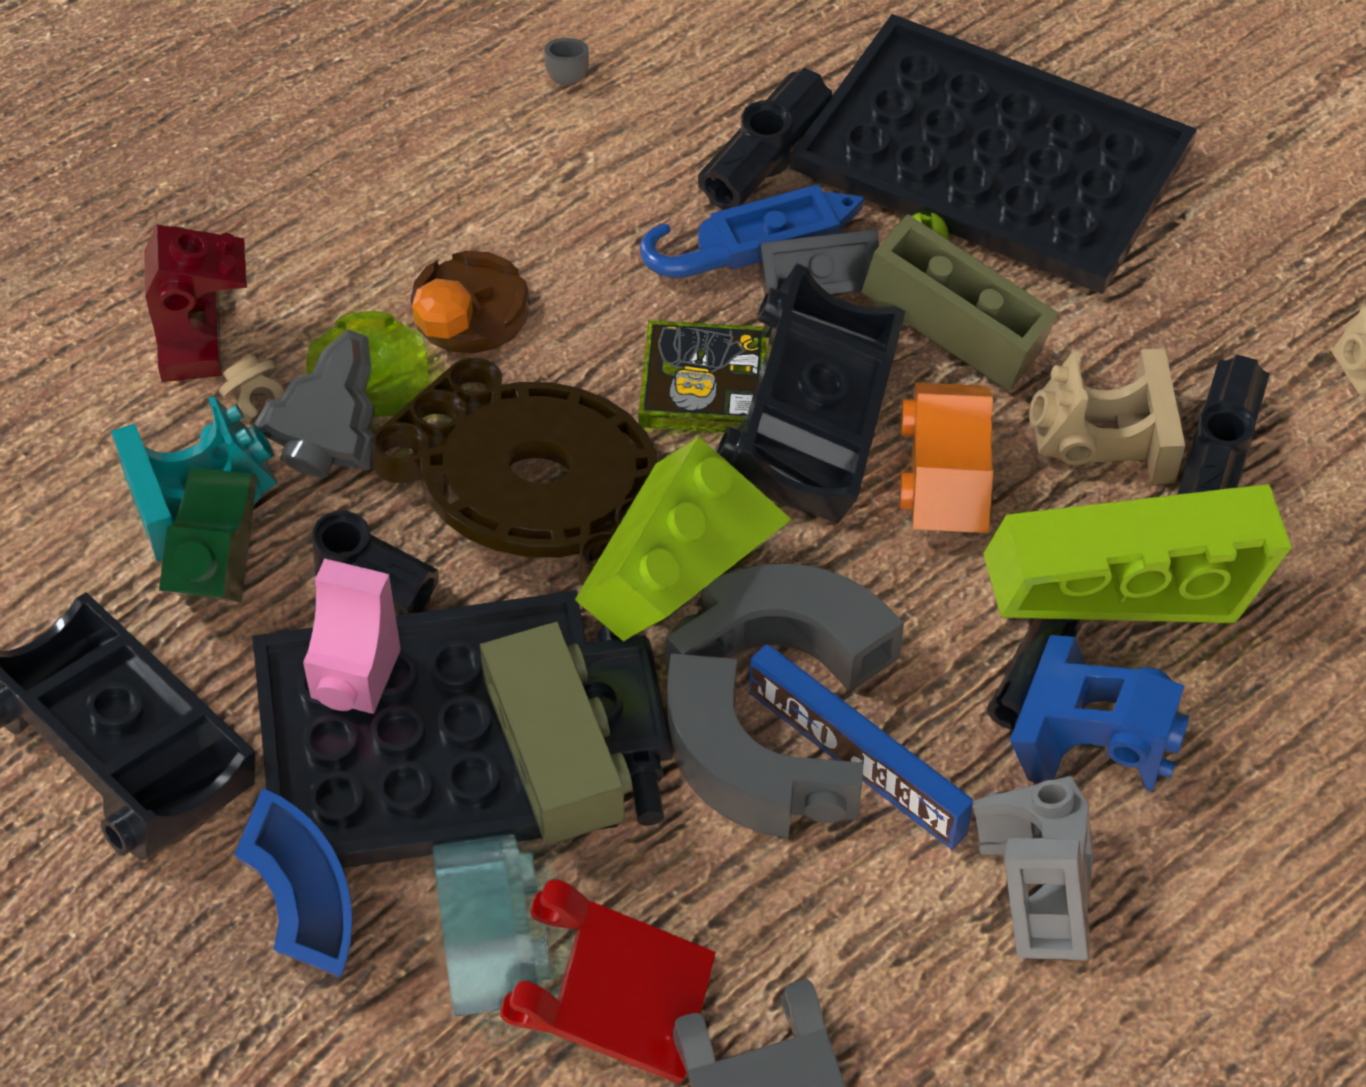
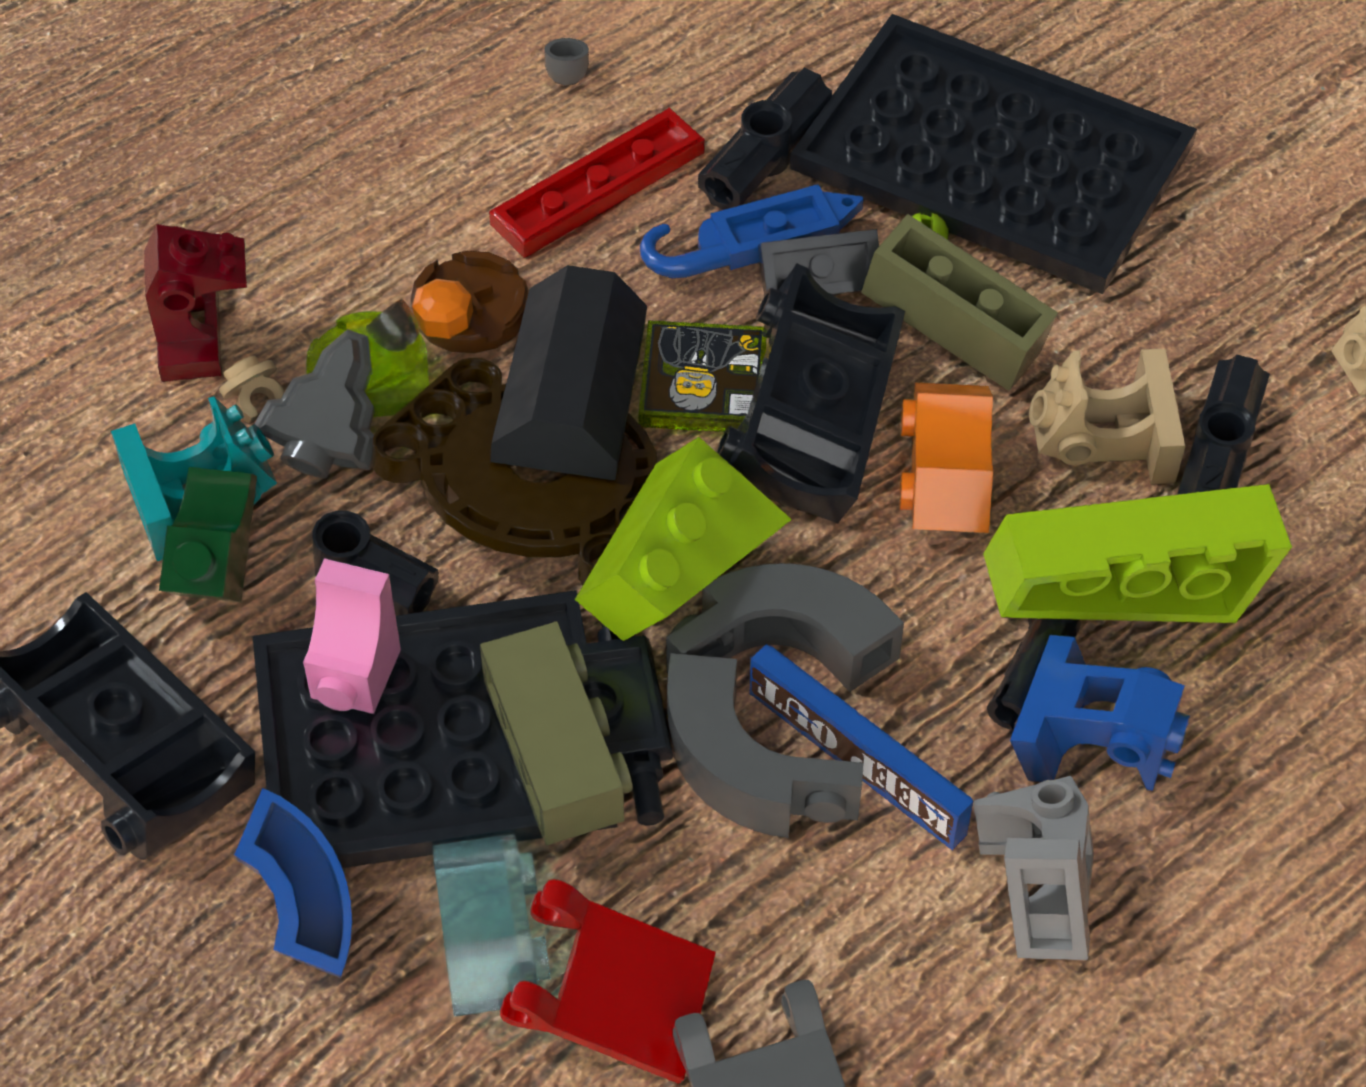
none -> clear smoke hinge [365,299,419,352]
none -> red tile [489,107,705,259]
none -> black piece [490,265,647,480]

